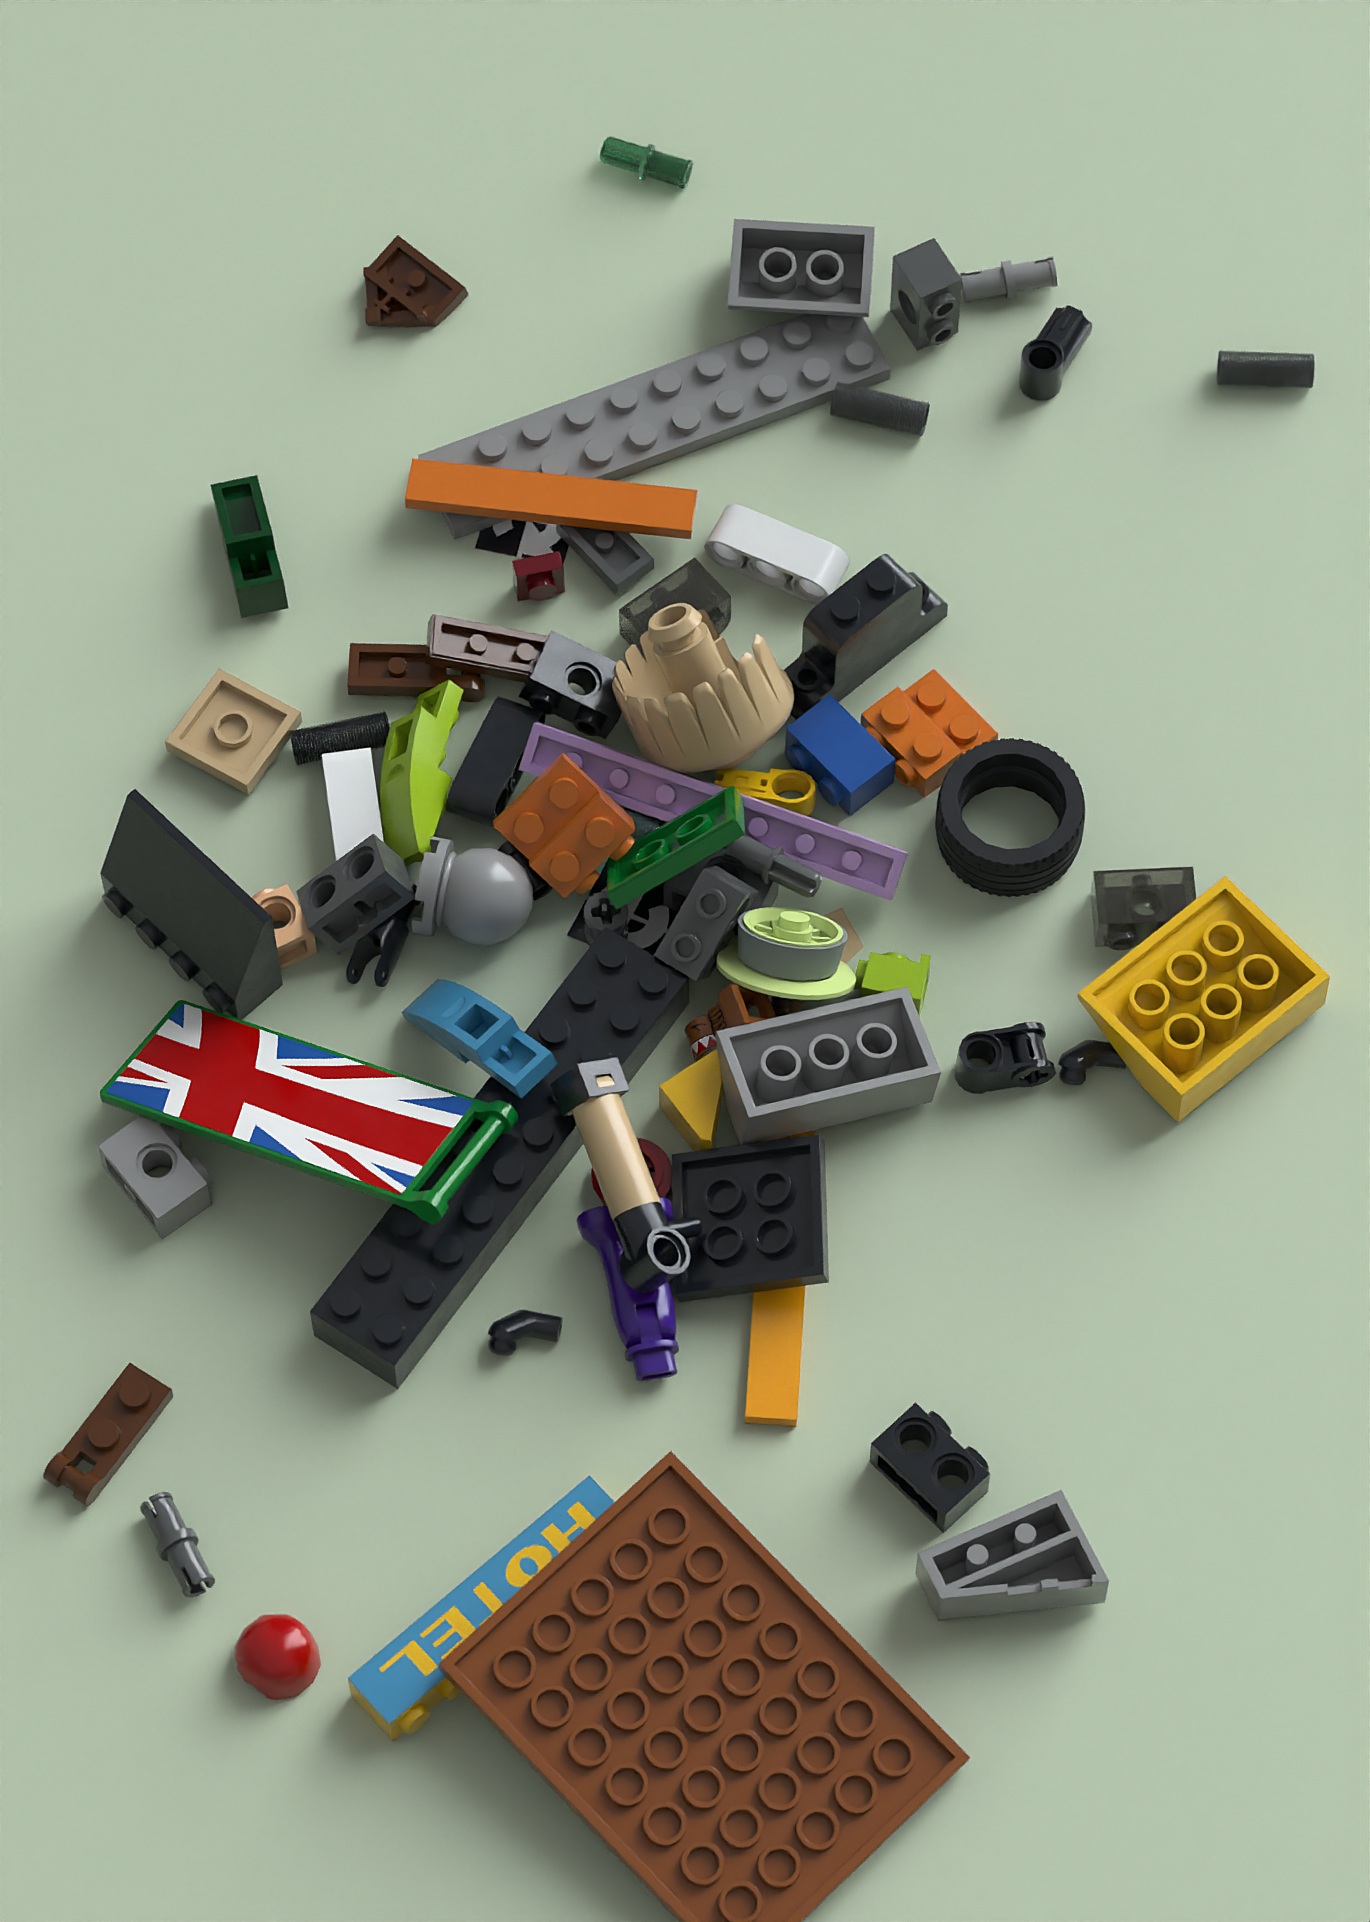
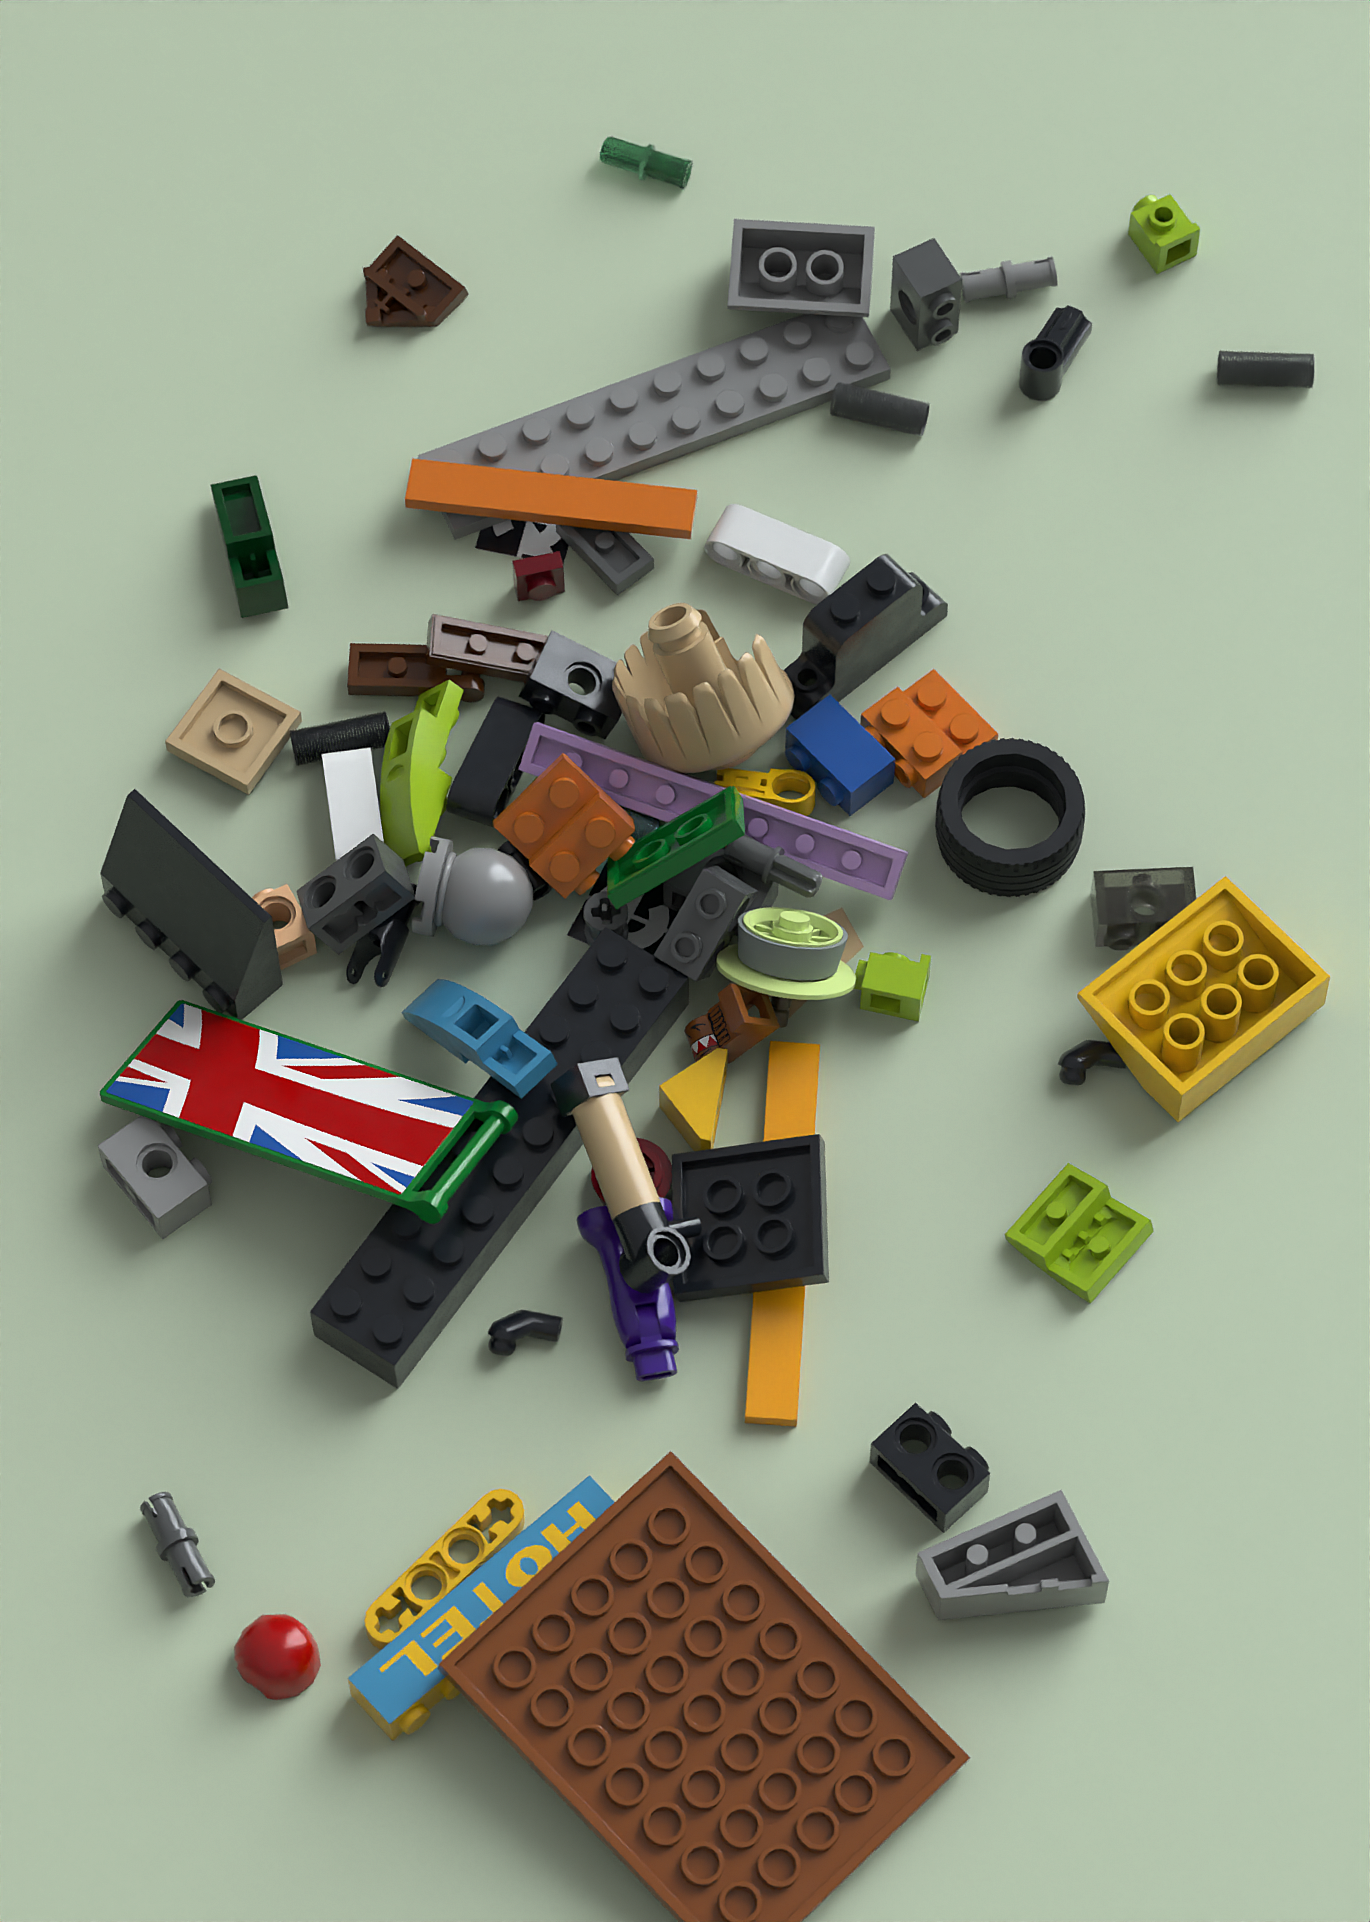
reddish brown plate [43,1362,174,1506] -> none
clear smoke brick [619,557,731,658] -> none
light grey slope [715,987,941,1145] -> none
black piece [954,1022,1056,1094] -> none
none -> yellow beam [364,1489,525,1650]
none -> lime slope [1005,1163,1154,1303]
none -> lime brick [1128,194,1200,274]

